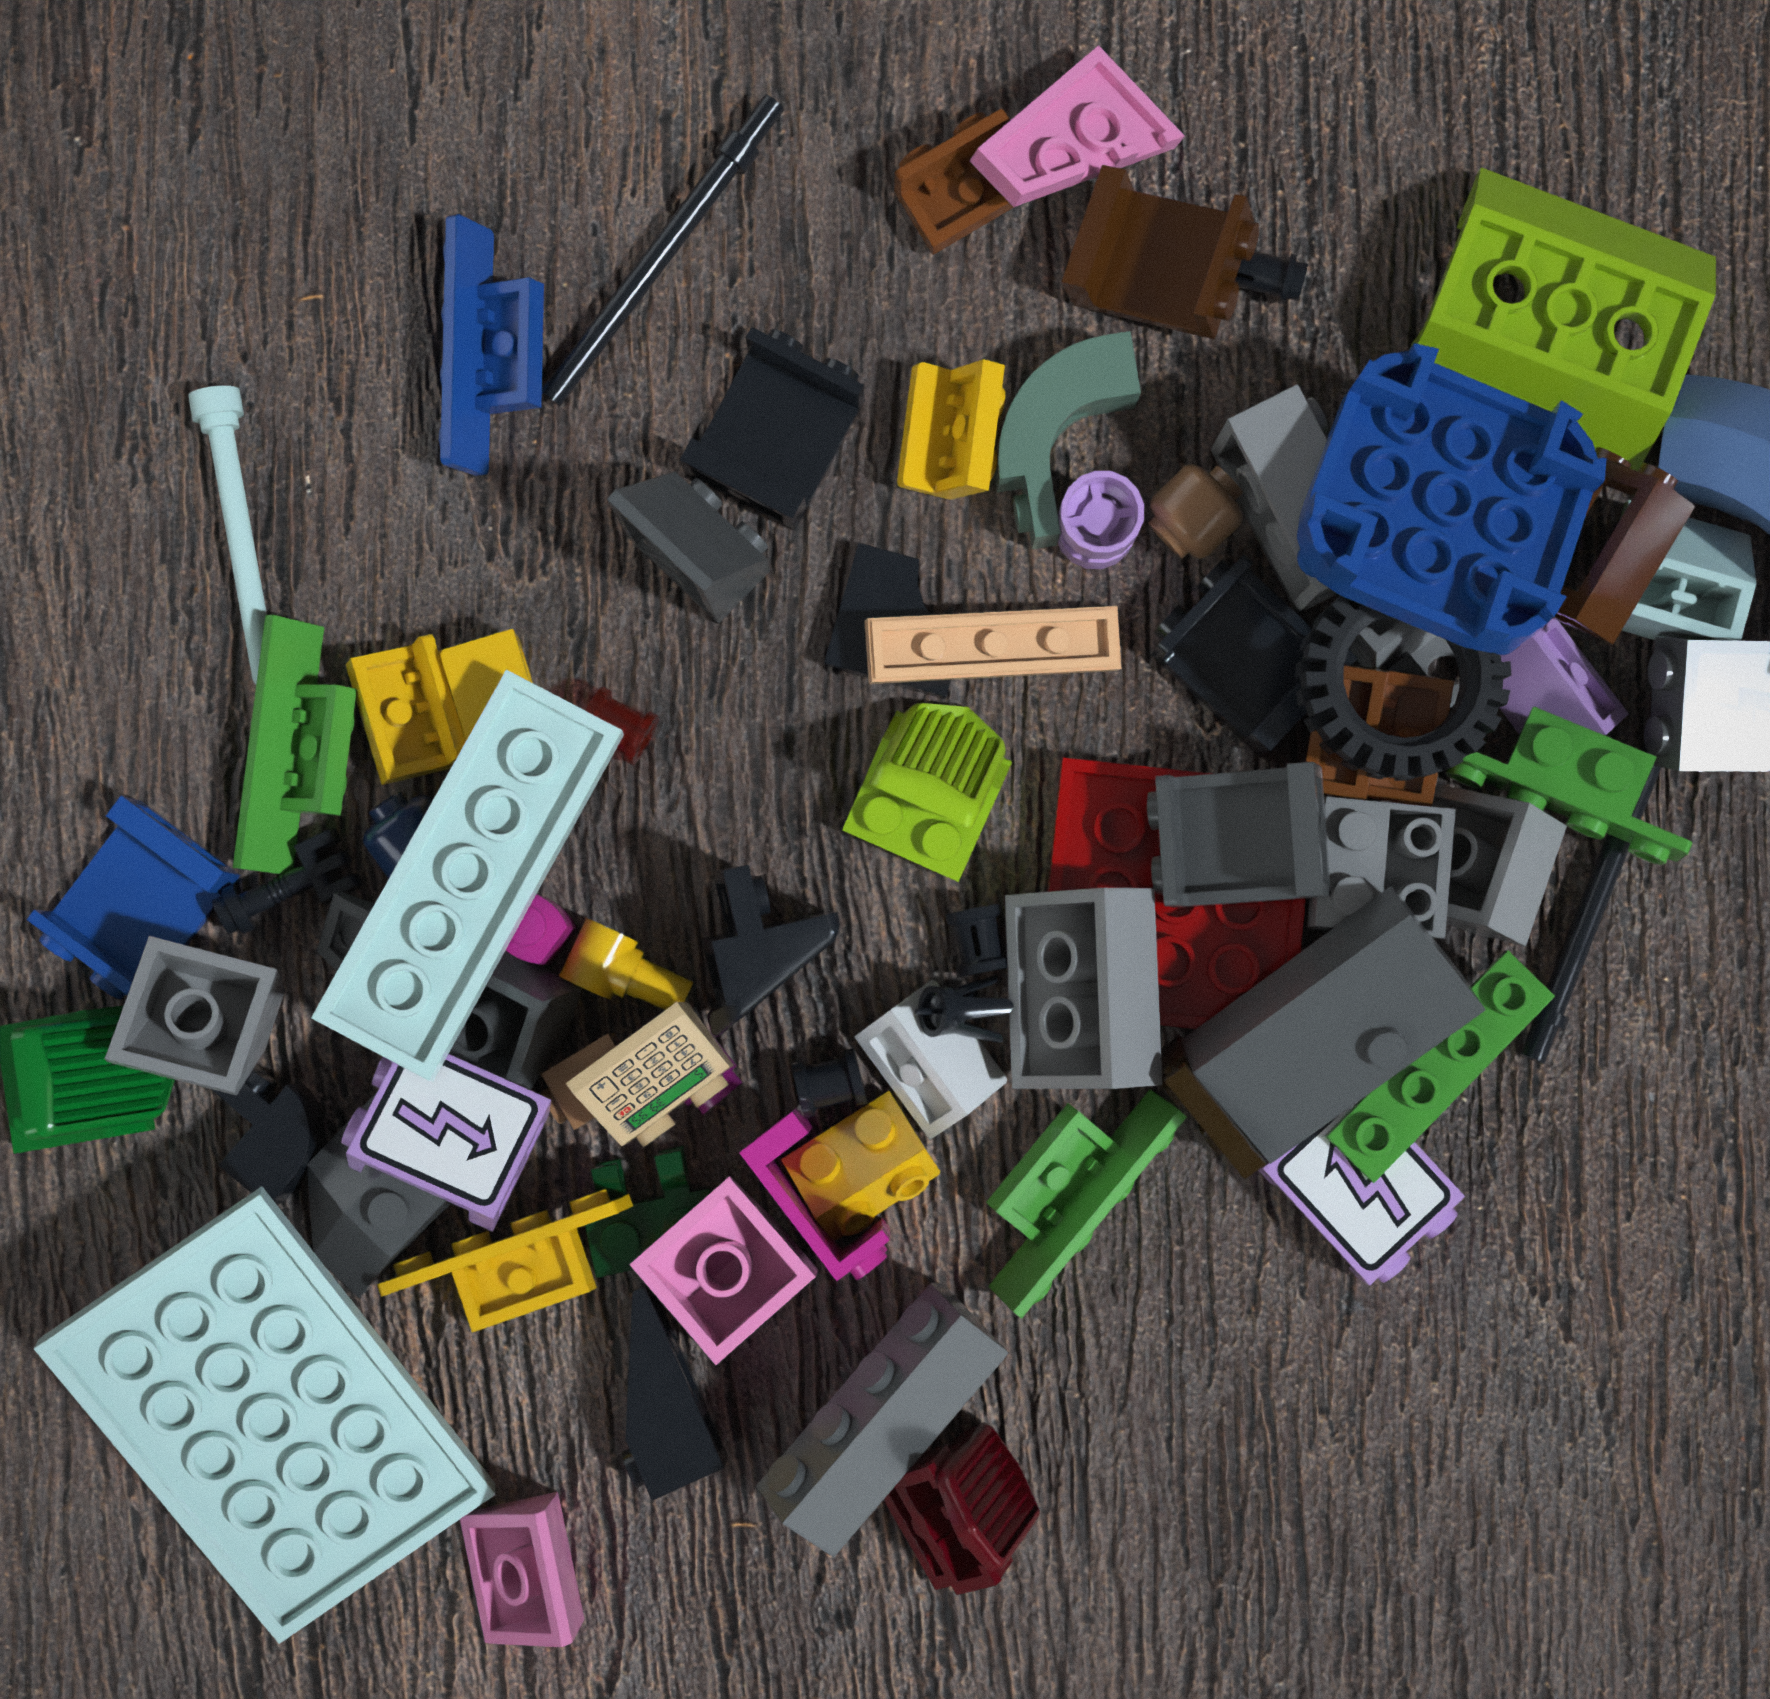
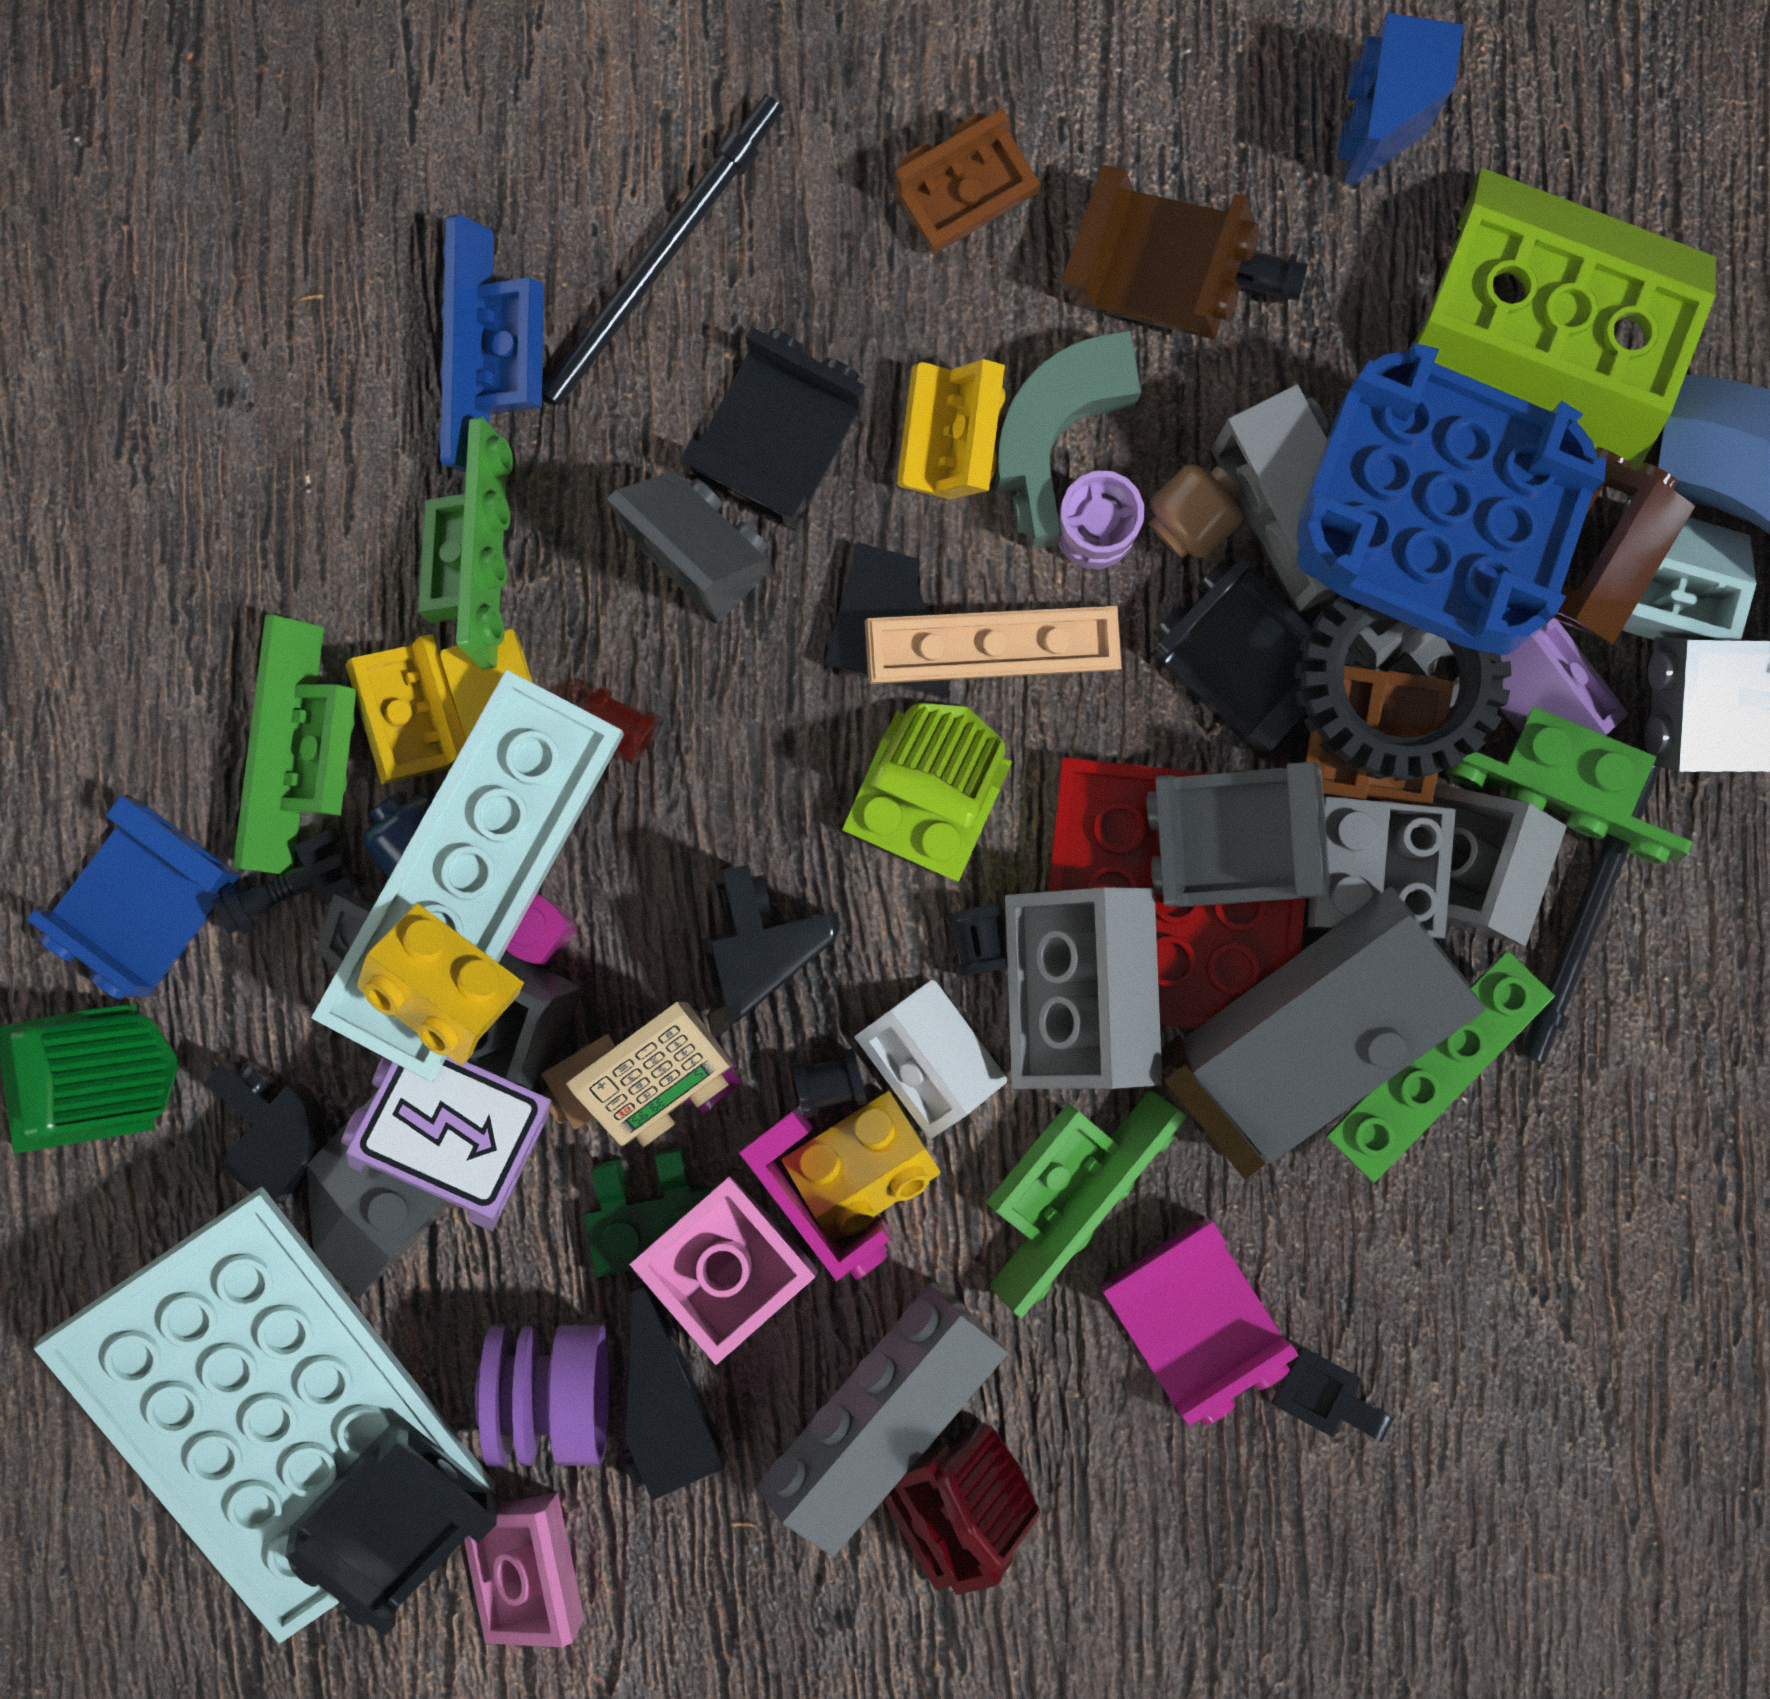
light grey slope [105,936,285,1096] -> none
light aqua piece [188,386,267,684] -> none
yellow bracket [377,1189,633,1333] -> none
yellow pin [559,918,693,1010] -> none
black piece [915,975,1014,1042] -> none
bright pink wing [970,45,1185,207] -> none
panel [1258,1103,1465,1285] -> none
none -> black panel [285,1415,497,1636]
none -> yellow bracket [357,903,524,1065]
none -> bright green bracket [418,416,513,670]
none -> medium lavender wheel [475,1324,610,1466]
none -> dark pink panel [1098,1216,1299,1426]
none -> black plate [1271,1345,1394,1442]
none -> blue slope [1337,13,1464,185]

